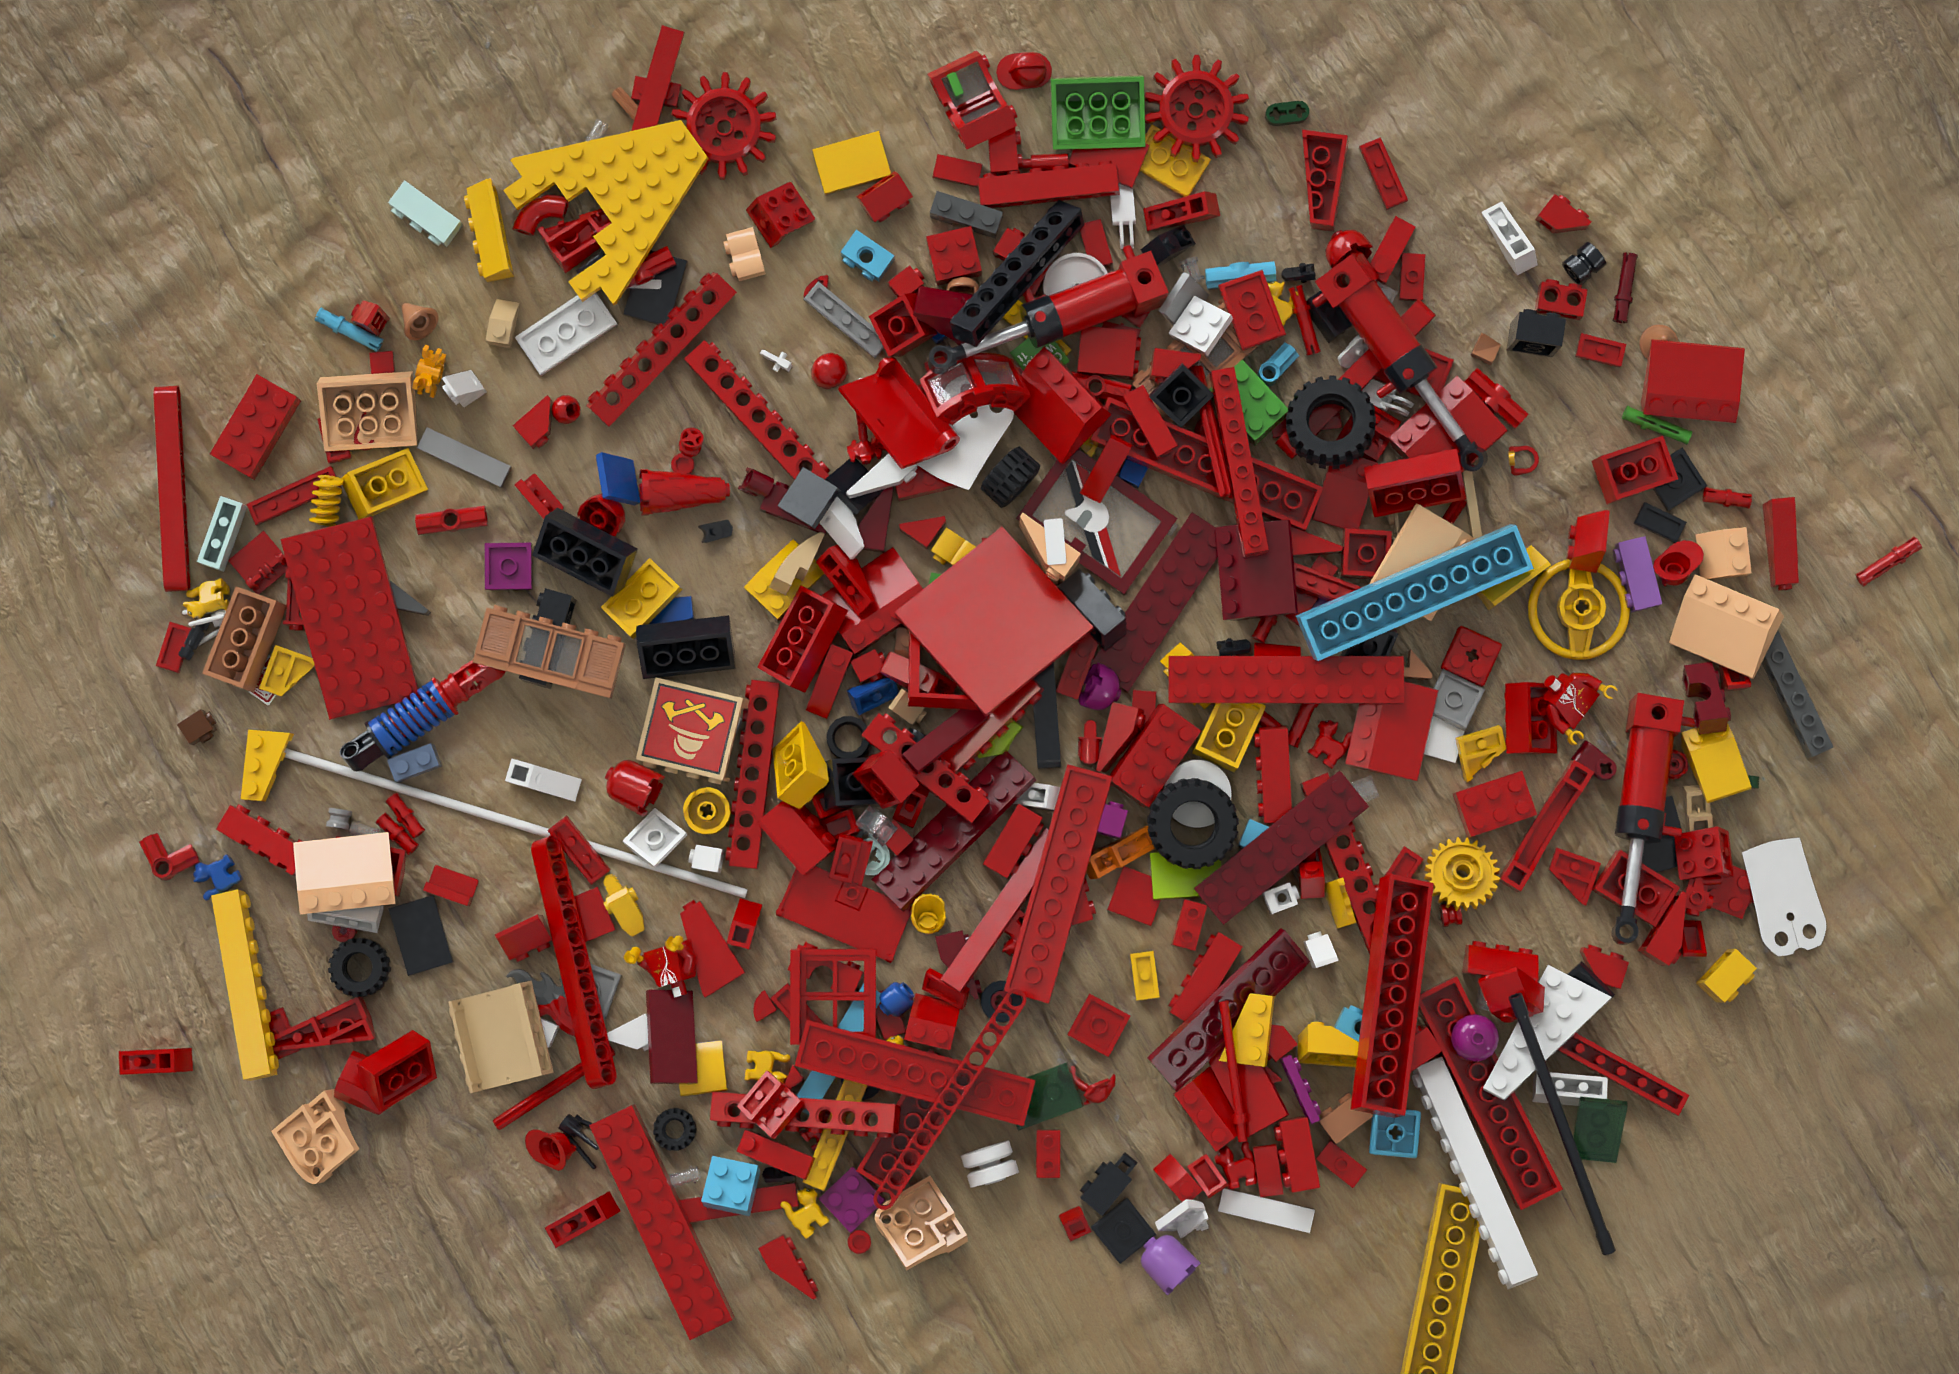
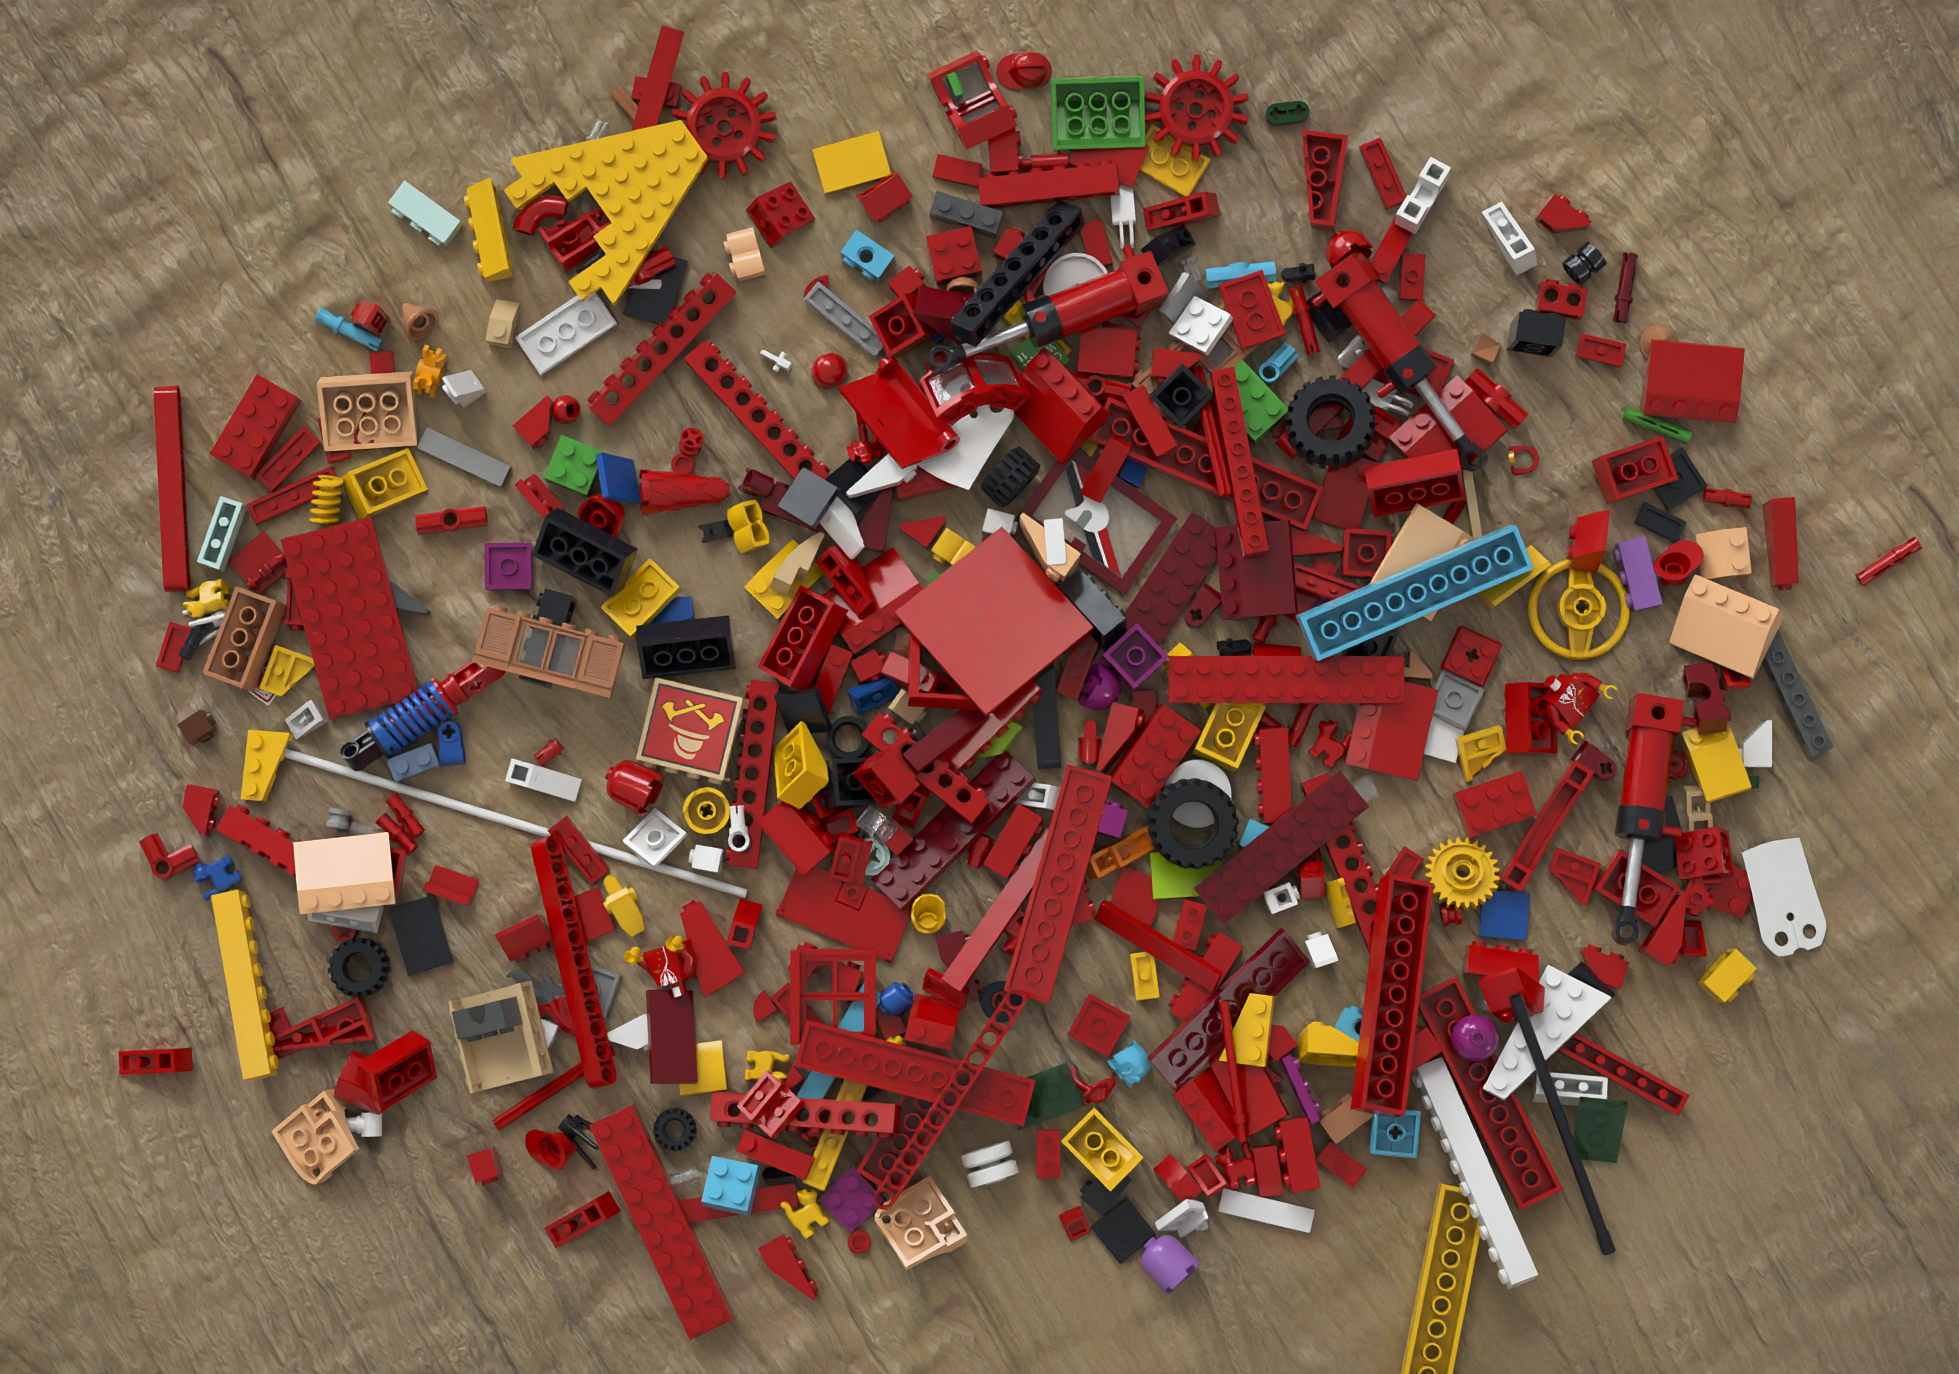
none -> red slope [182,784,221,836]
none -> red plate [255,426,322,492]
none -> white slope [285,700,328,740]
none -> white pin [346,1112,382,1137]
none -> blue piece [438,721,466,766]
none -> dark grey arch [452,996,523,1042]
none -> red brick [467,1147,503,1186]
none -> red pin [533,738,564,767]
none -> bright green brick [544,435,605,498]
none -> yellow brick [727,499,770,554]
none -> white pin [728,805,750,852]
none -> black tile [774,689,833,733]
none -> red cone [967,834,994,869]
none -> white brick [982,509,1018,536]
none -> yellow slope [1061,1108,1144,1191]
none -> red tile [1094,899,1223,993]
none -> magenta brick [1102,623,1169,691]
none -> medium azure helmet [1107,1040,1151,1088]
none -> dark red piece [1185,583,1221,629]
none -> white arch [1395,157,1451,234]
none -> blue tile [1479,890,1530,940]
none -> white slope [1738,720,1772,768]

